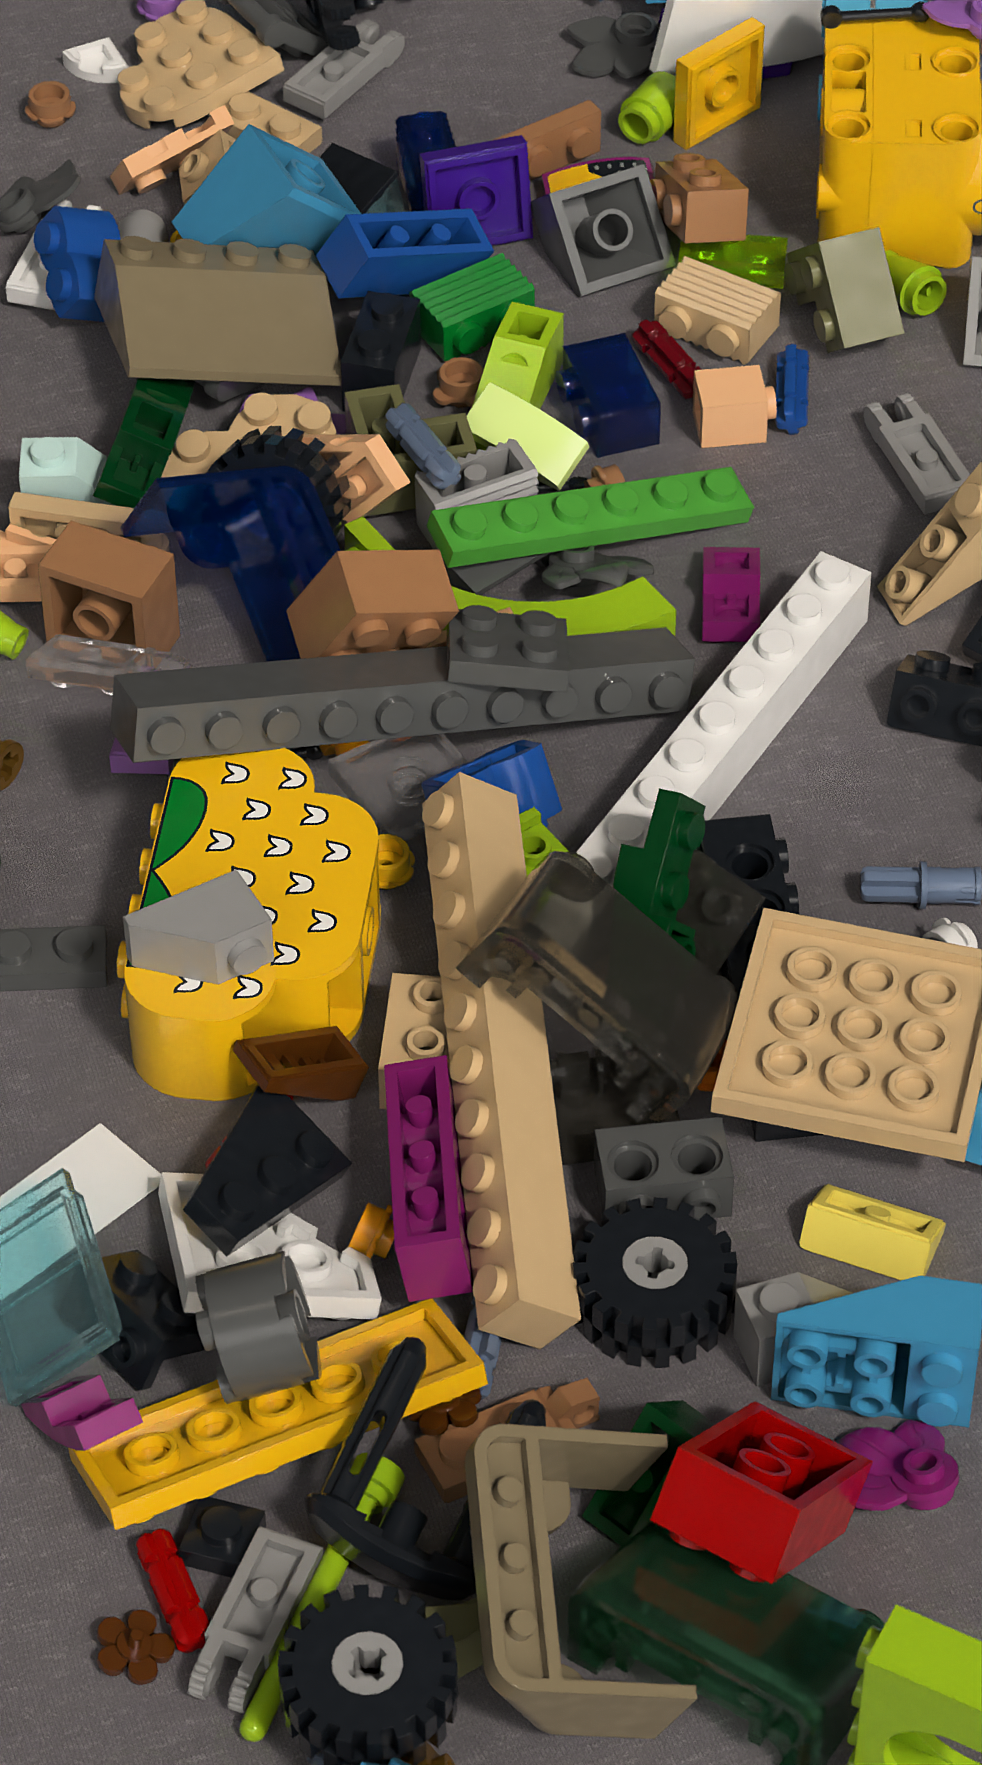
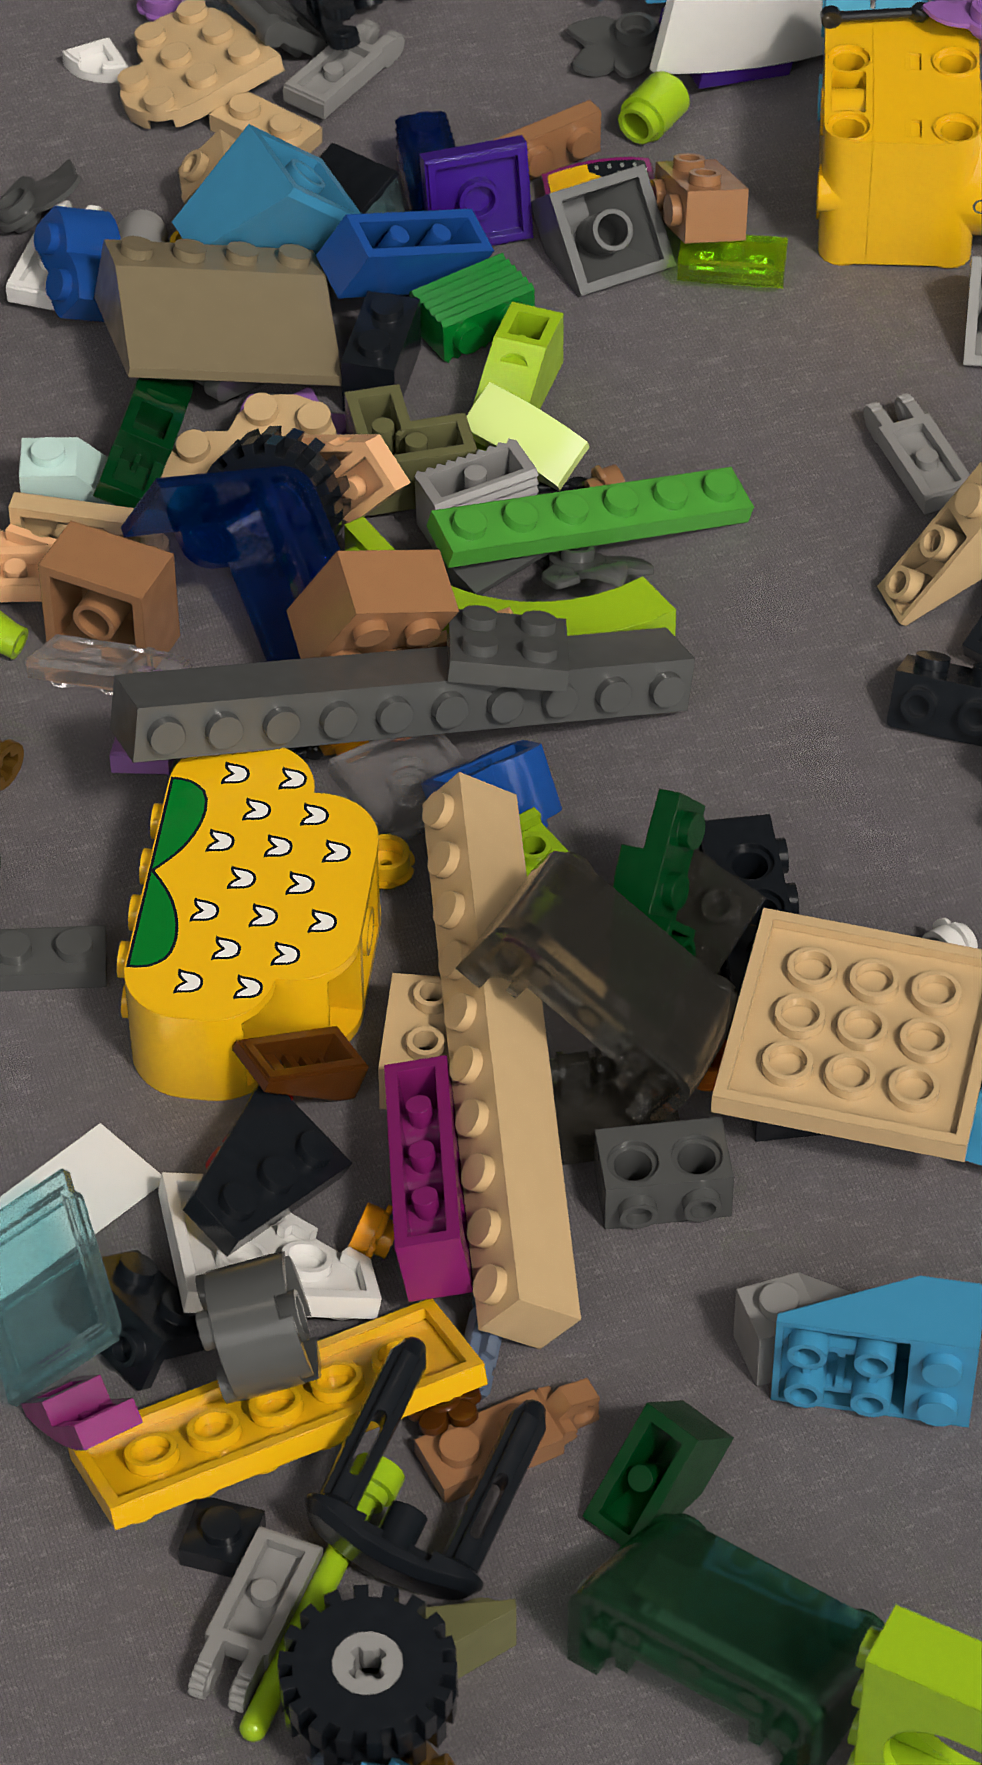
medium nougat plate [25,81,76,128] -> none
reddish brown plant [96,1610,175,1685] -> none
light nougat wing [110,105,235,195] -> none
light grey slope [123,869,274,985] -> none
red axle [136,1528,210,1653] -> none
sand blue axle [385,403,461,490] -> none
medium nougat plate [433,357,484,407] -> none
dark tan windscreen [465,1424,697,1739] -> none
white brick [531,551,872,993] -> none
clear blue brick [556,333,661,458] -> none
black wheel [573,1197,737,1368] -> none
dark red axle [632,319,702,399] -> none
red brick [650,1401,873,1584] -> none
tan brick [654,256,781,365] -> none
yellow plate [673,17,765,150] -> none
light nougat brick [693,365,777,448] -> none
magenta slope [702,547,760,642] -> none
blue axle [775,344,809,435] -> none
brick [784,227,905,353] -> none
light yellow slope [799,1184,946,1280] -> none
magenta plate [839,1419,960,1511] -> none
sand blue axle [860,861,982,909] -> none
lime cone [885,250,947,316] -> none

